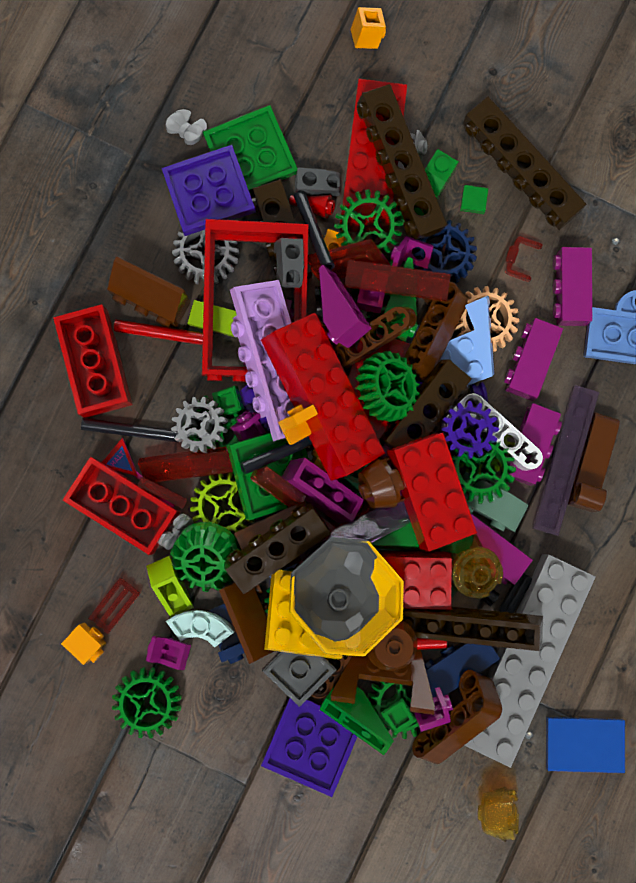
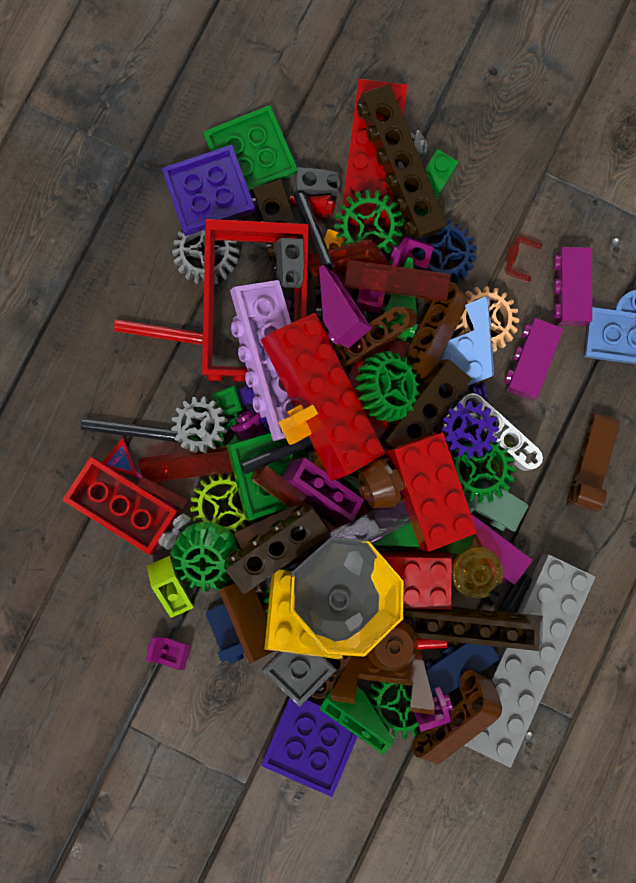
red brick [53,304,133,418] -> none
light orange brick [61,622,106,665] -> none
clear red tile [88,578,141,634] -> none
reddish brown slope [107,256,190,328] -> none
green gear [112,667,182,738] -> none
light grey piece [165,109,207,145] -> none
light aqua tile [166,610,236,647] -> none
lime tile [188,300,237,338] -> none
light orange brick [351,7,386,49] -> none
green tile [380,697,416,735] -> none
green tile [460,185,489,214] -> none
dark brown brick [463,96,587,230] -> none
clear yellow cone [478,787,519,842] -> none
magenta brick [508,403,562,486] -> none
clear purple plate [532,385,599,536] -> none
blue tile [546,717,625,773] -> none

